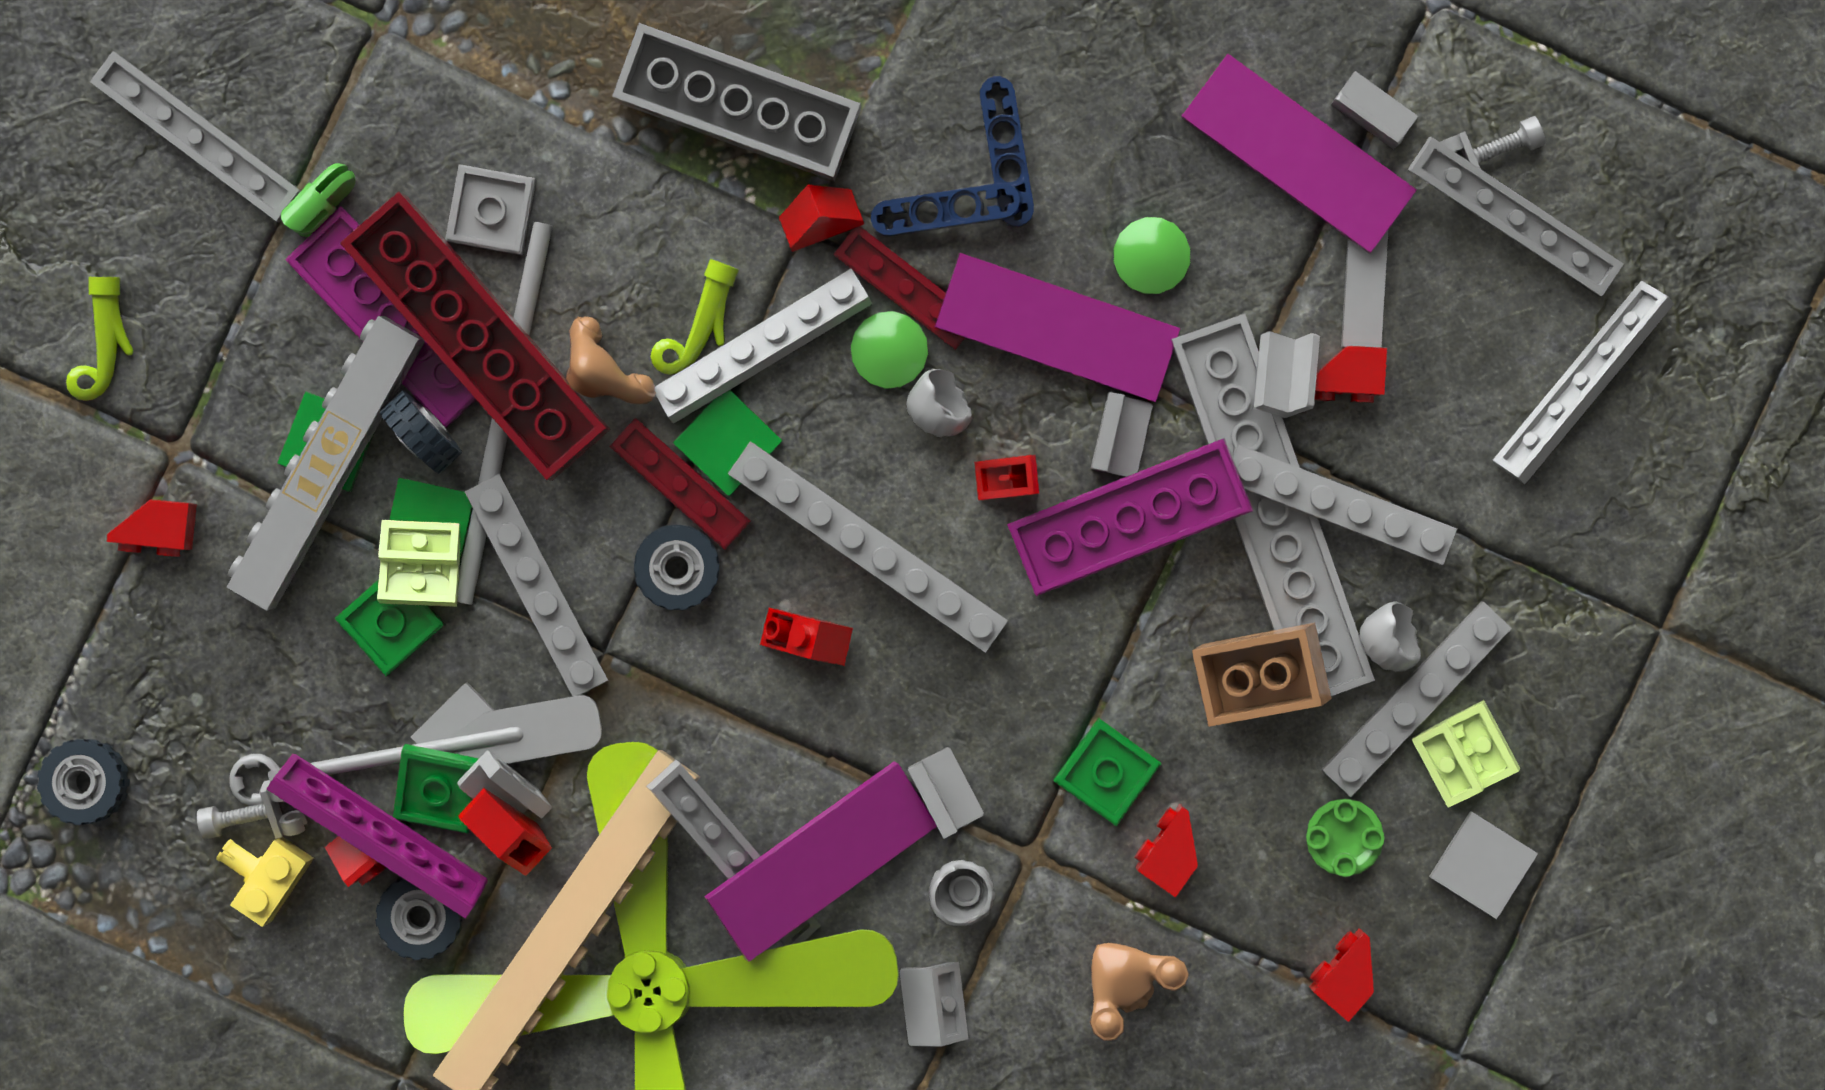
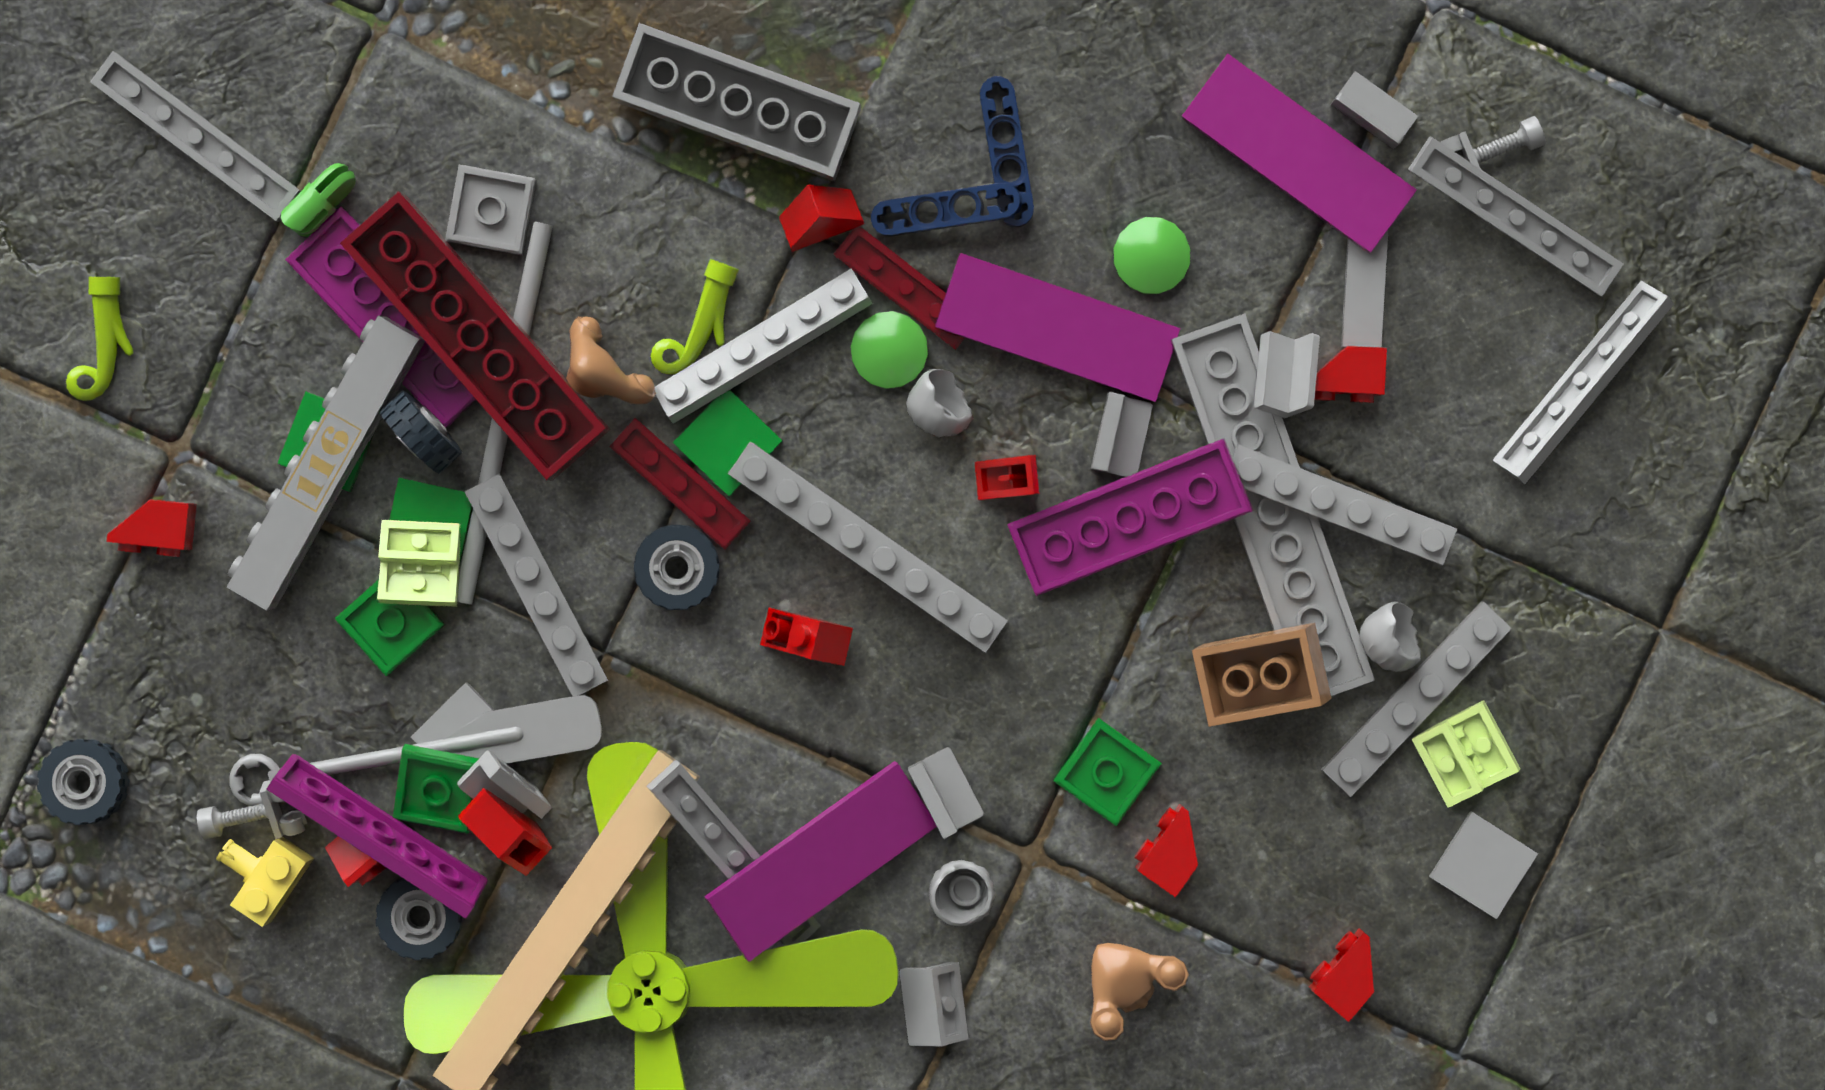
bright green dish [1306,798,1385,877] -> none

